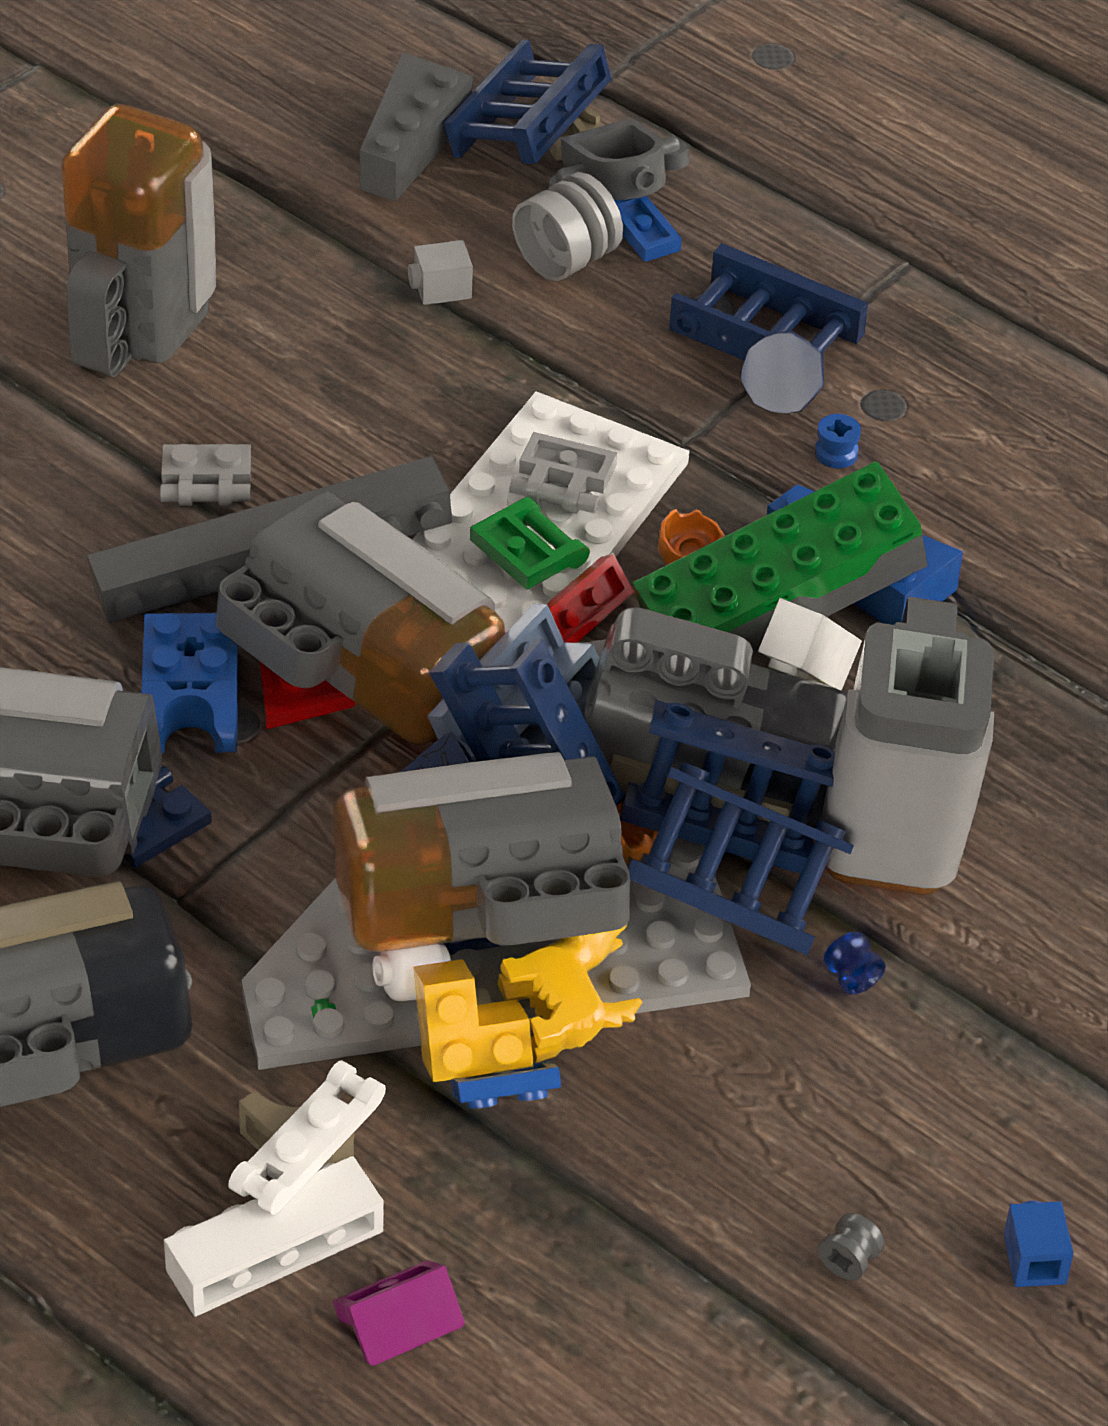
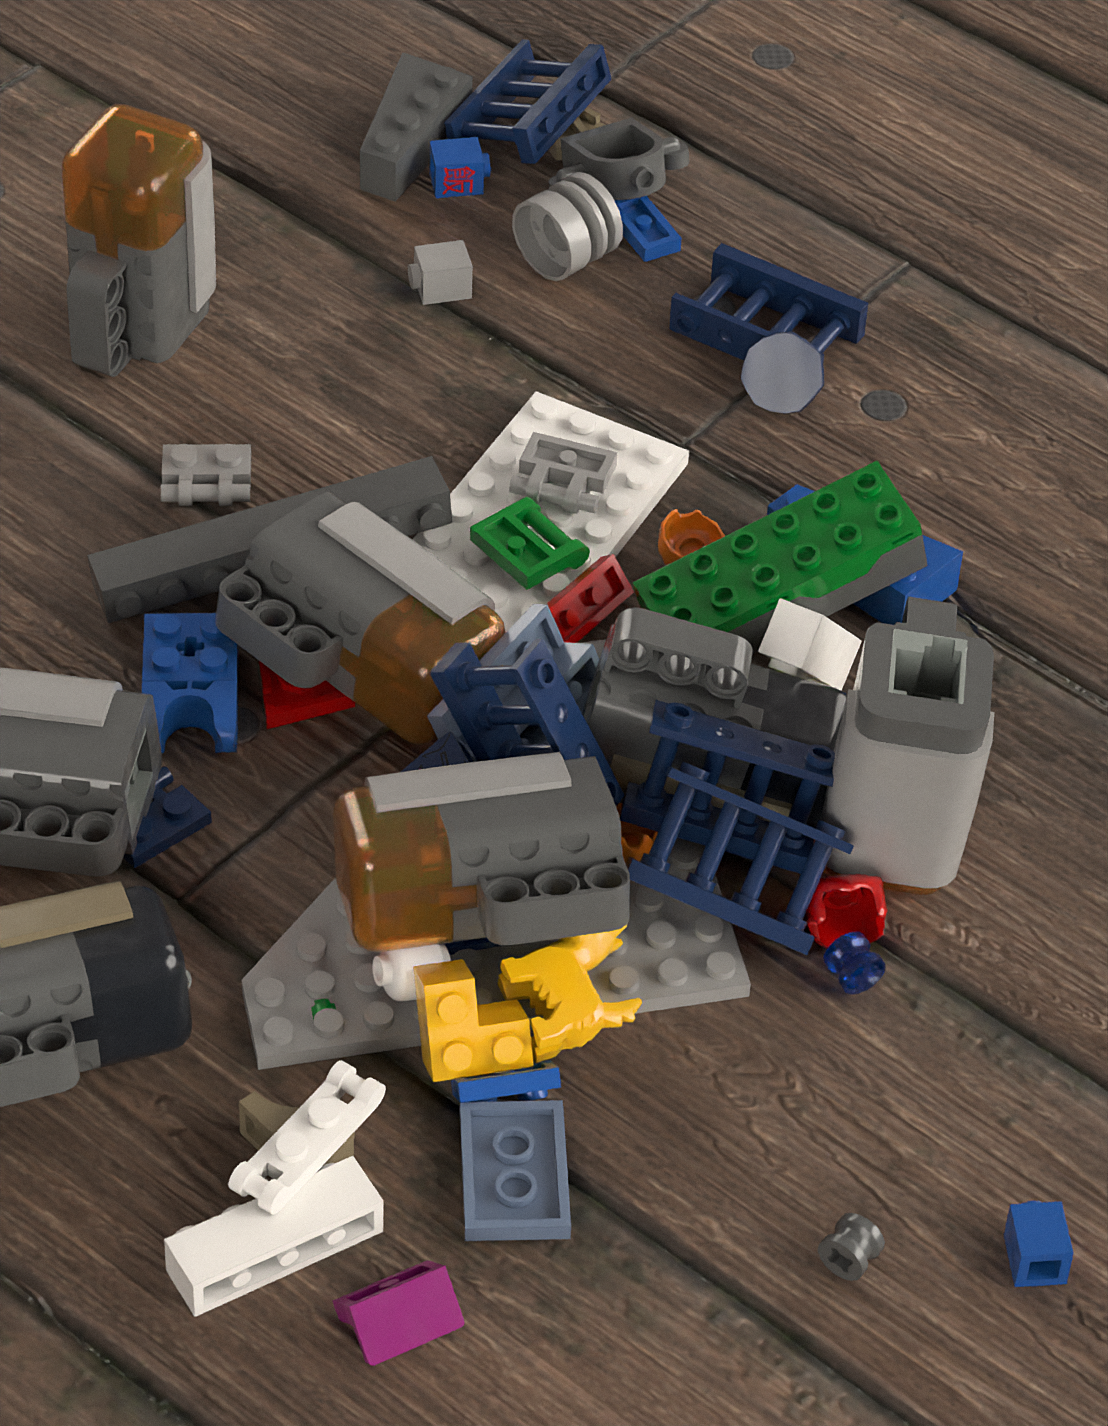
blue wheel [815,414,861,469] -> none
none -> blue brick [429,137,491,198]
none -> sand blue plate [460,1100,571,1241]
none -> red hair [803,874,888,951]

